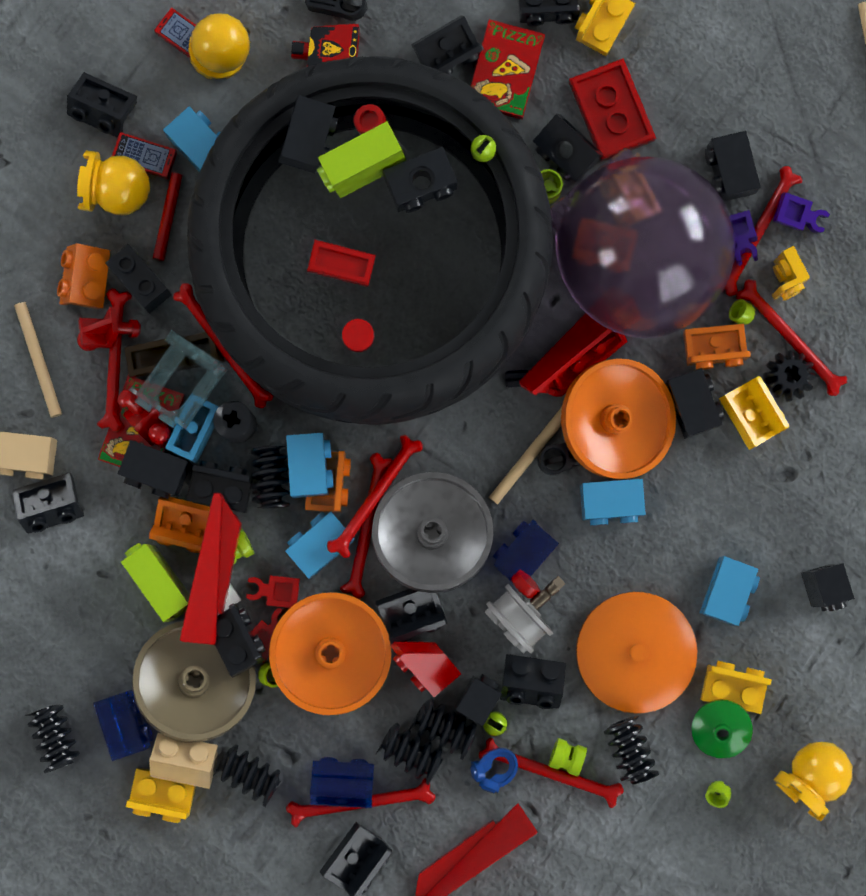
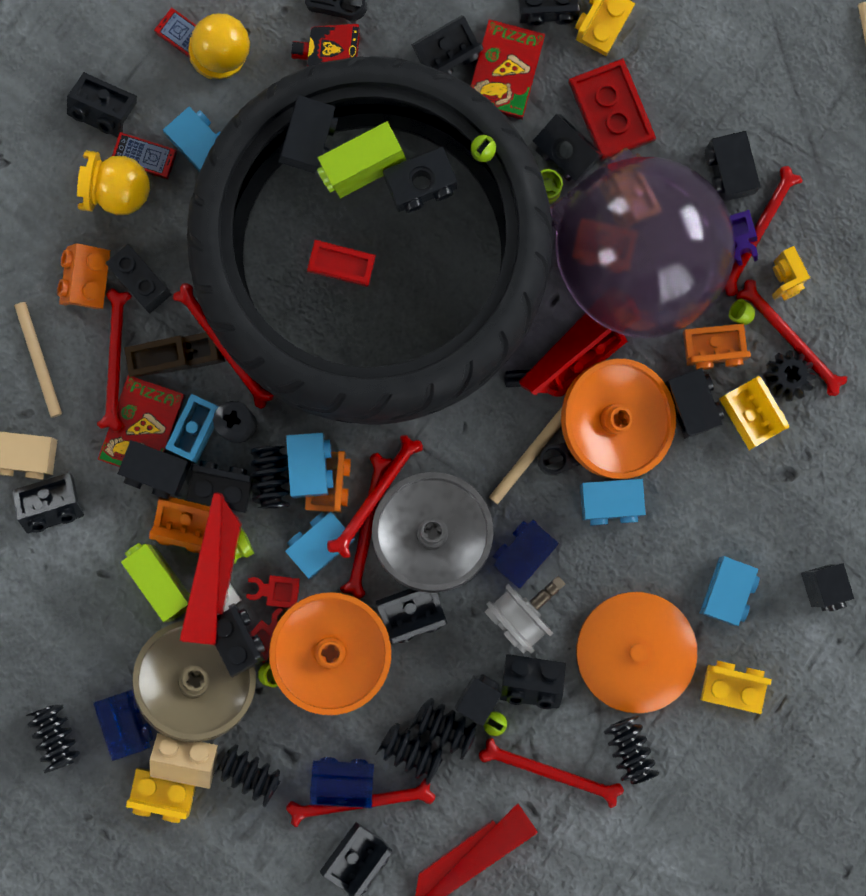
red piece [77,307,141,351] -> none
red piece [117,389,173,445] -> none
clear light blue panel [129,330,227,430] -> none
red bar [152,172,183,261] -> none
red tile [342,319,374,352] -> none
red tile [354,104,387,134] -> none
red slope [390,642,461,697] -> none
blue piece [470,748,518,794] -> none
red tile [511,569,541,599] -> none
lime wheel [548,738,587,777] -> none
green dish [691,700,753,758] -> none
lime hinge [705,781,732,808] -> none
dark purple plate [773,192,830,233] -> none
yellow tile [773,742,852,822] -> none

